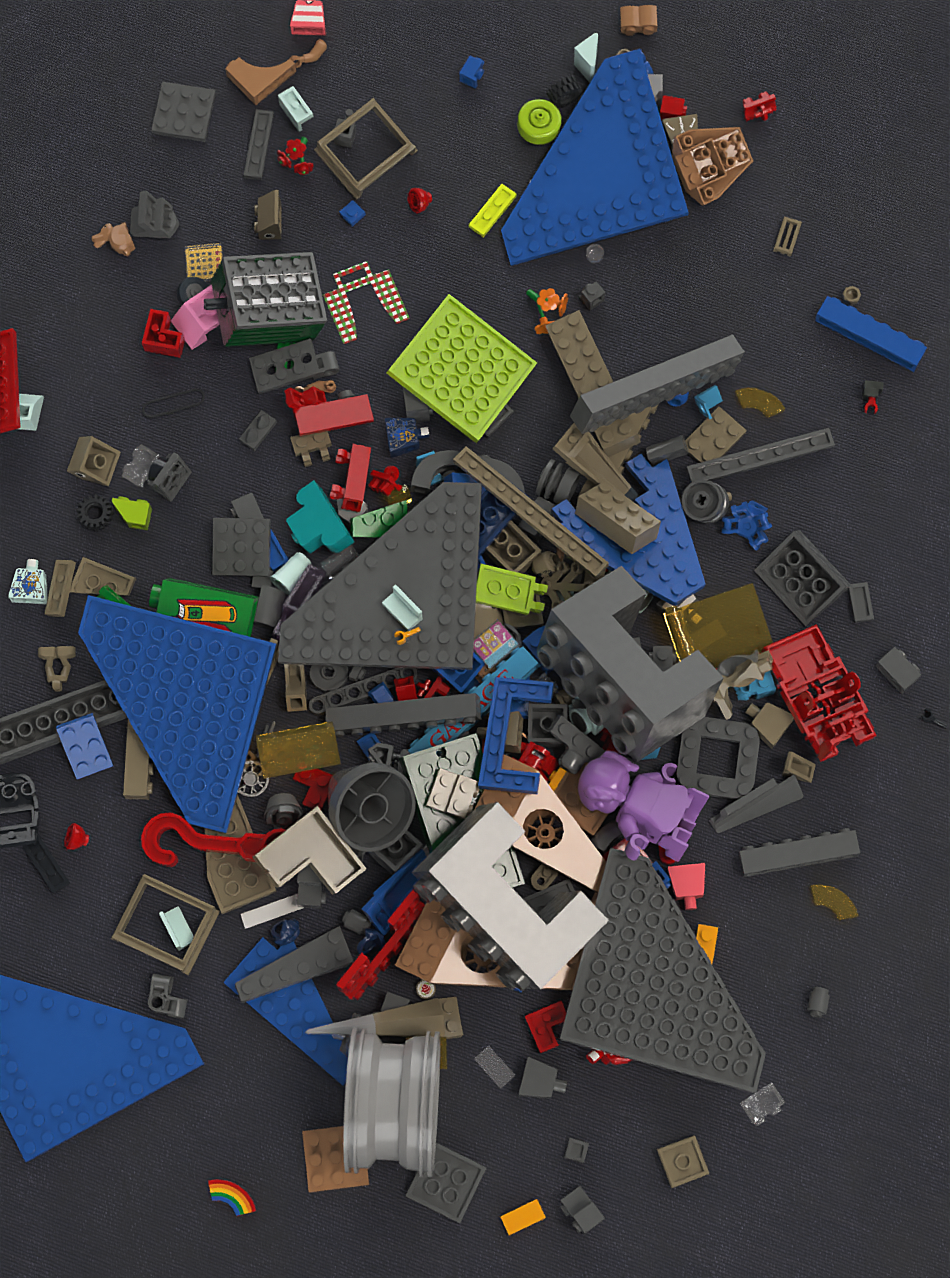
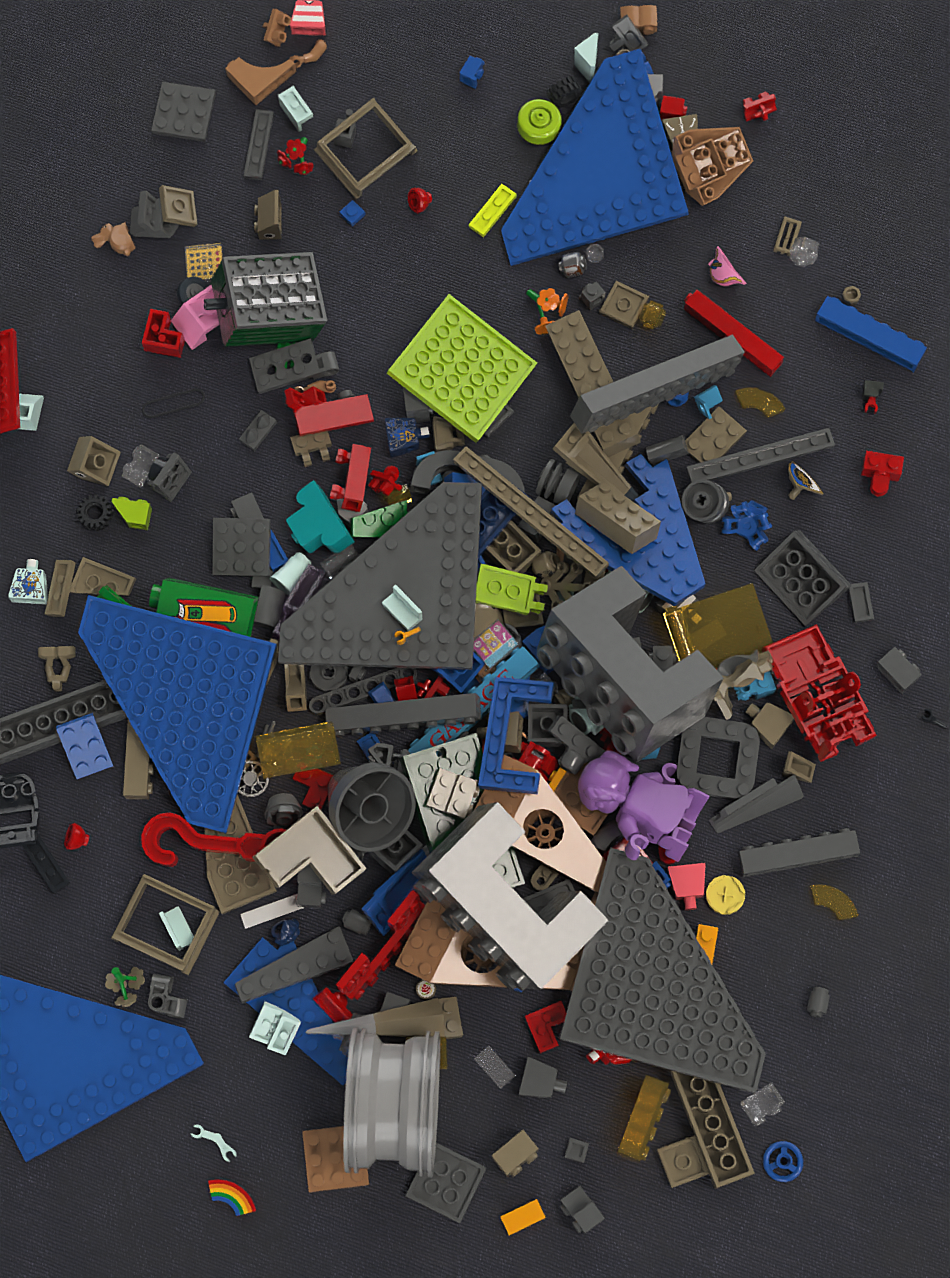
piece [323,261,410,344] -> none
dark blue piece [356,928,385,955] -> none
none -> dark tan plant [105,967,145,1007]
none -> dark tan tile [159,185,197,227]
none -> light aqua piece [191,1125,237,1162]
none -> light aqua slope [249,1002,301,1055]
none -> medium nougat hips [263,9,292,47]
none -> red tile [313,987,354,1023]
none -> dark tan piece [432,416,465,453]
none -> dark tan brick [492,1130,539,1177]
none -> flat silver head [559,252,587,278]
none -> dark tan tile [599,281,649,329]
none -> dark grey hinge [609,15,648,51]
none -> clear yellow brick [617,1075,671,1163]
none -> clear yellow head [639,301,666,329]
none -> dark tan brick [669,1070,755,1189]
none -> red brick [684,290,784,377]
none -> light yellow tile [706,875,745,915]
none -> bright pink hat [708,247,747,286]
none -> blue piece [763,1141,803,1182]
none -> shield [788,461,823,500]
none -> clear brick [789,237,820,267]
none -> red brick [861,451,904,497]

